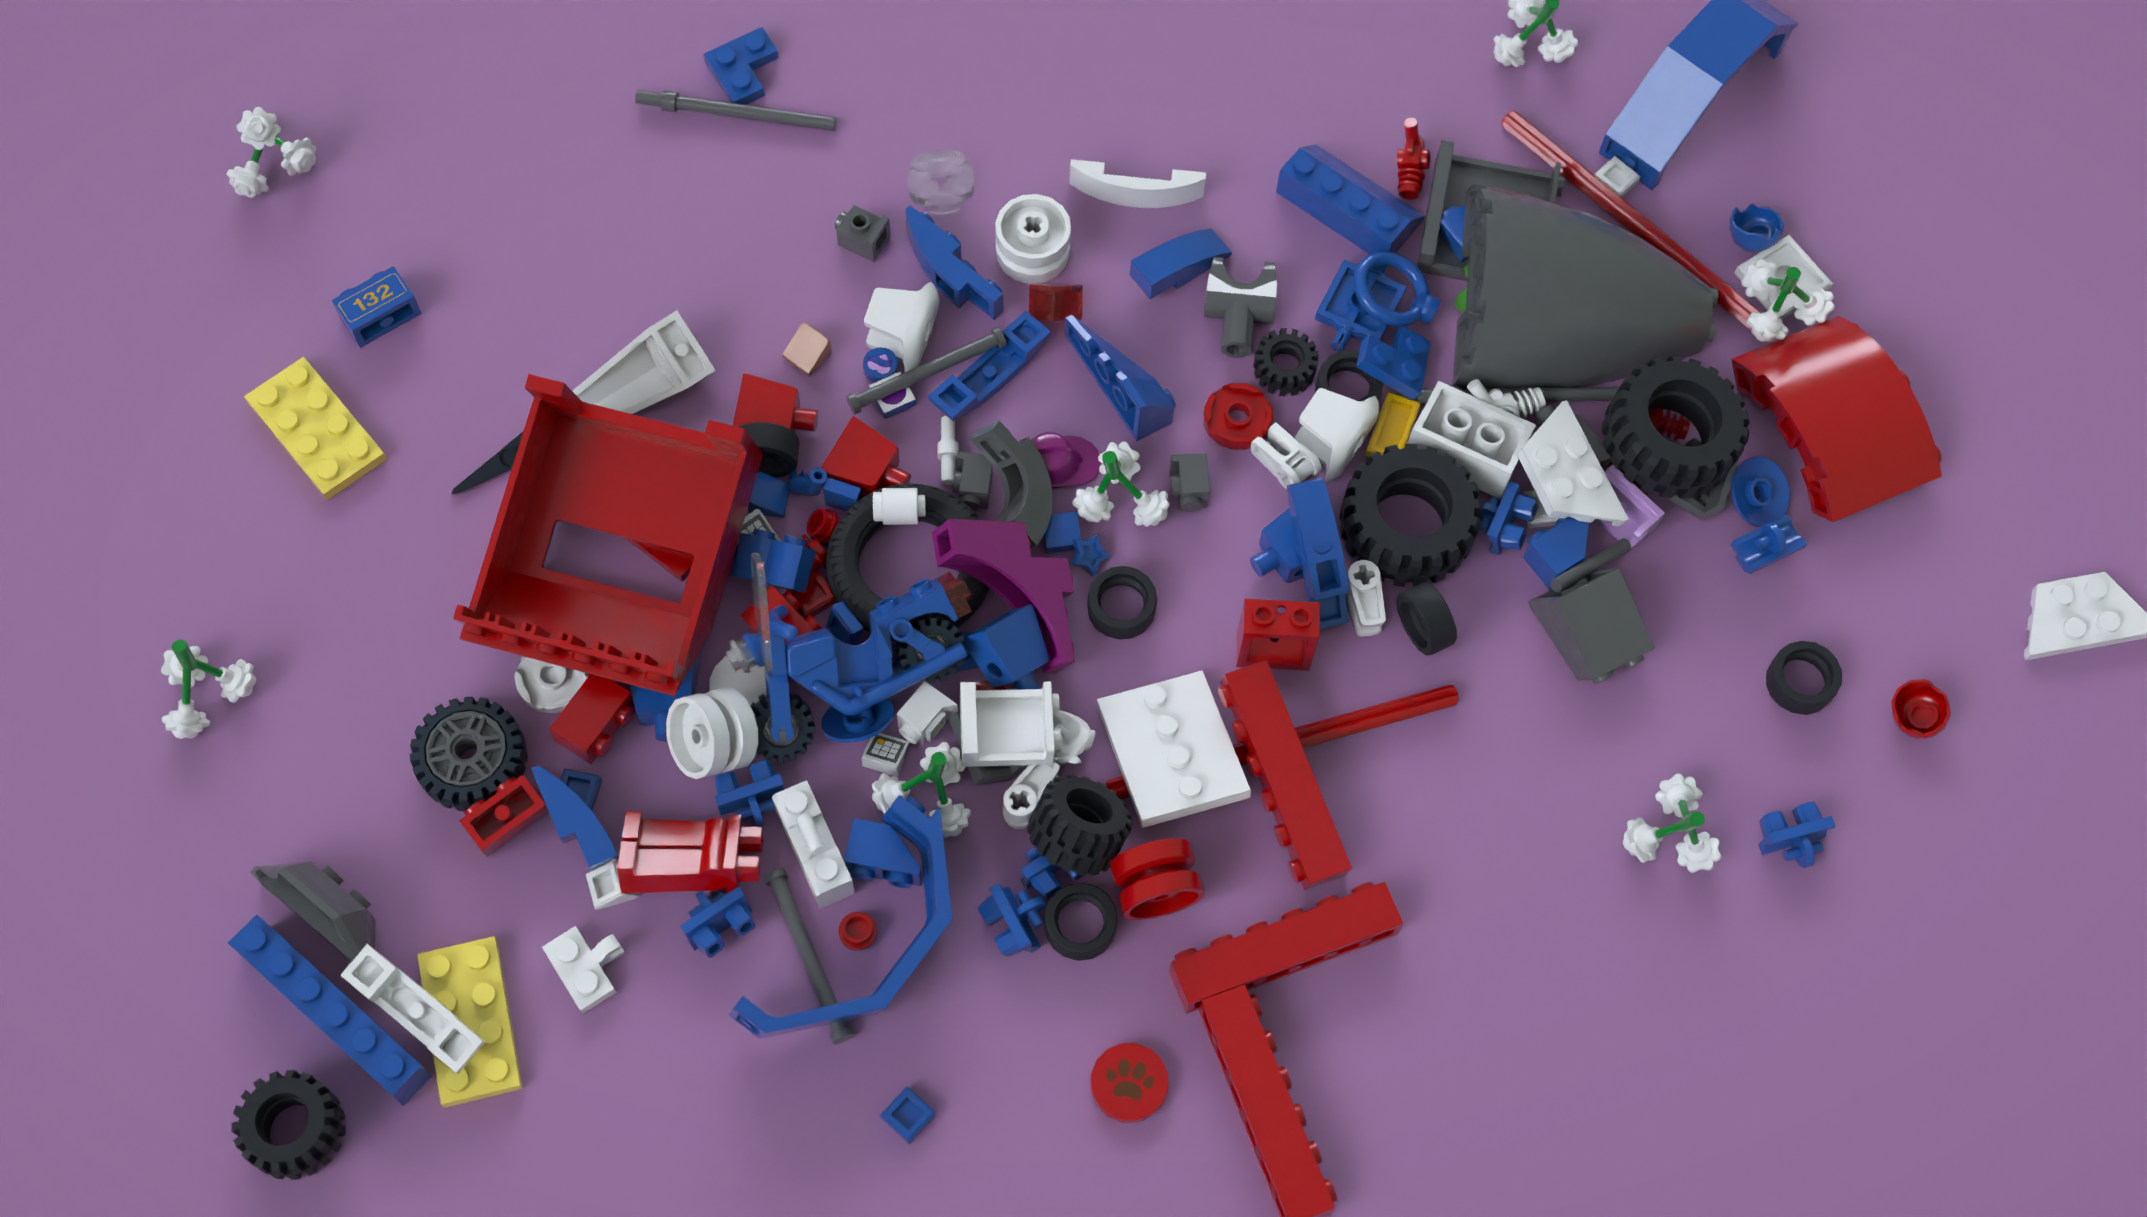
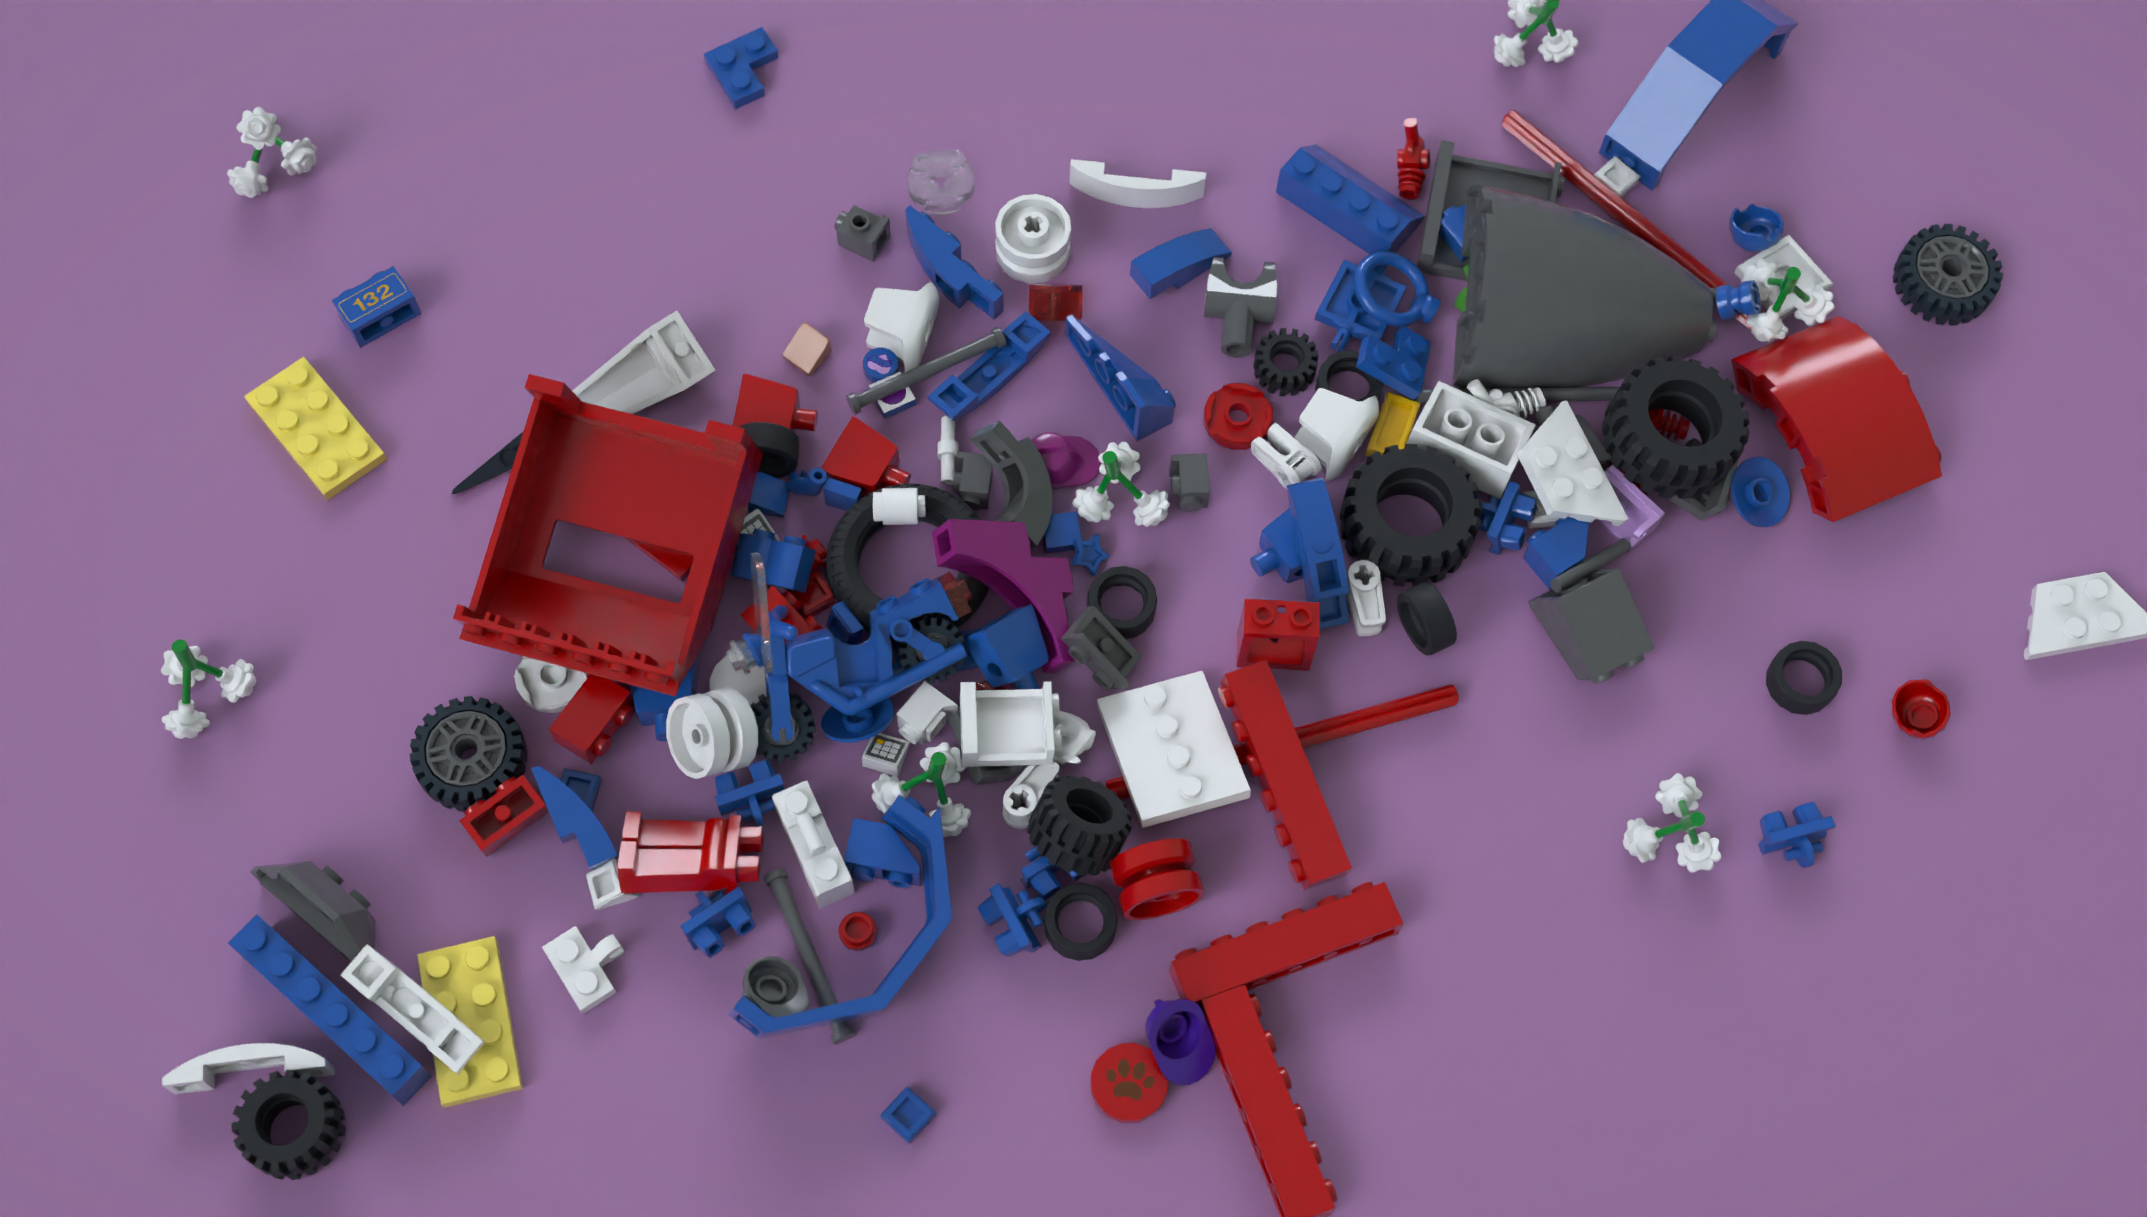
dark grey bar [635,90,836,131] -> none
red plate [806,508,839,544] -> none
blue hips [1731,515,1807,574] -> none
none -> white slope [162,1043,335,1094]
none -> dark grey hat [742,956,810,1017]
none -> dark grey bracket [1061,606,1142,690]
none -> dark purple piece [1145,999,1216,1085]
none -> blue wheel [1716,280,1761,320]
none -> wheel [1893,224,2003,326]

